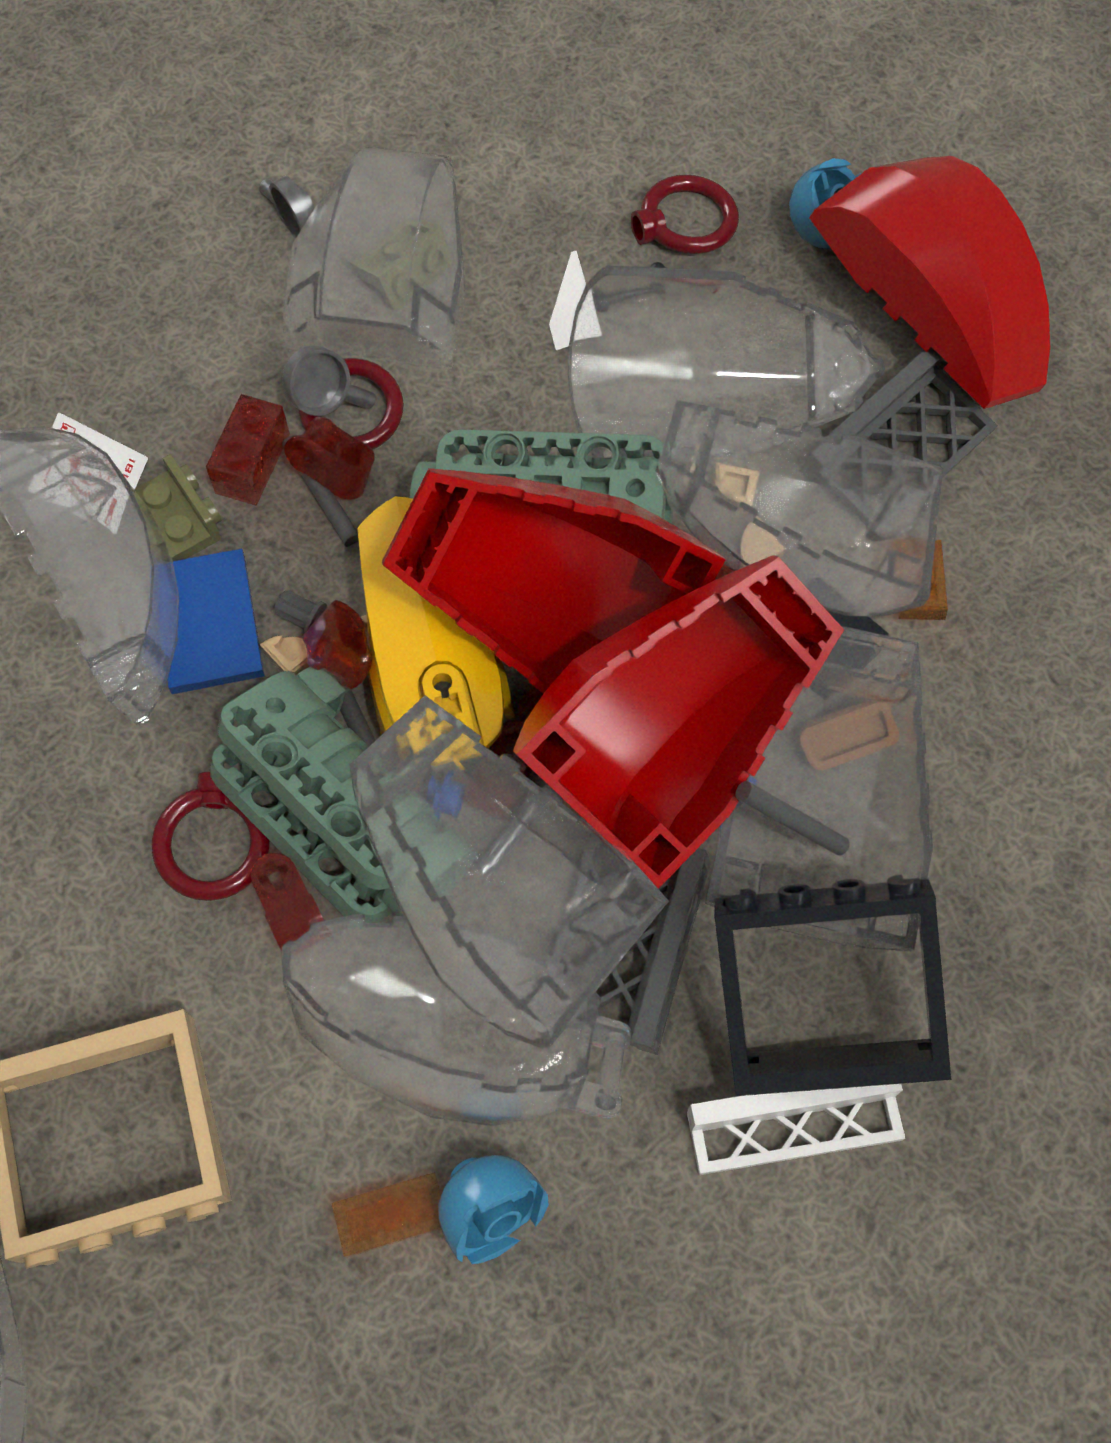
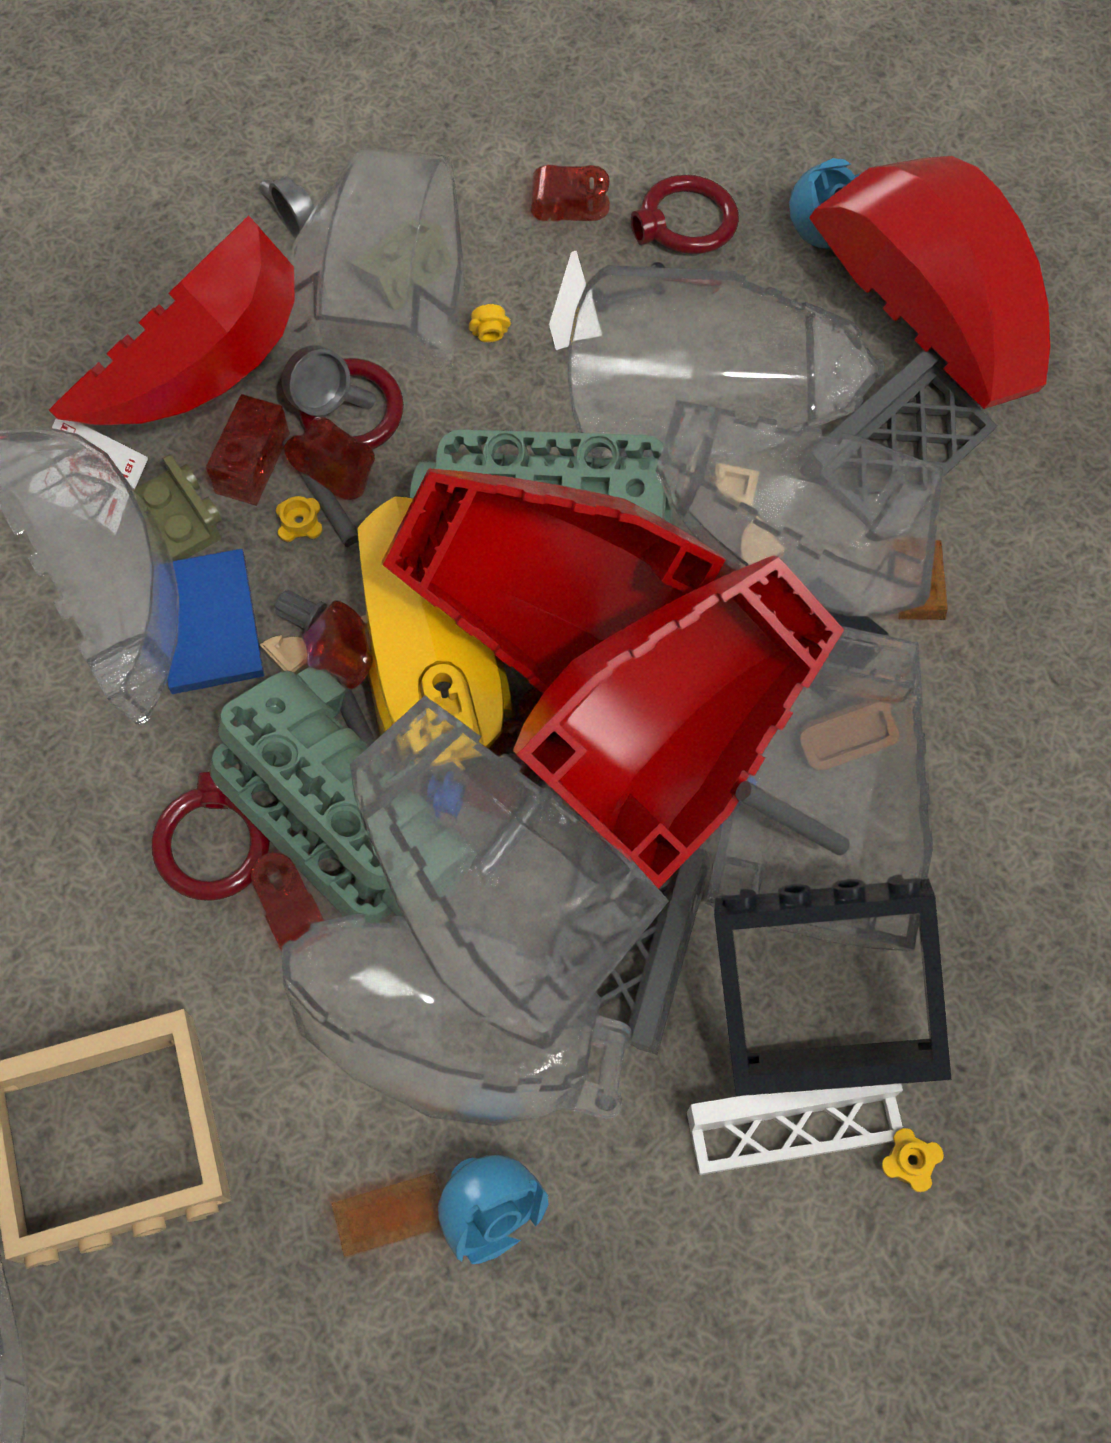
none -> red windscreen [49,215,295,425]
none -> yellow plate [276,496,323,542]
none -> yellow plate [468,304,511,342]
none -> clear red piece [531,165,610,222]
none -> yellow plate [882,1128,944,1192]

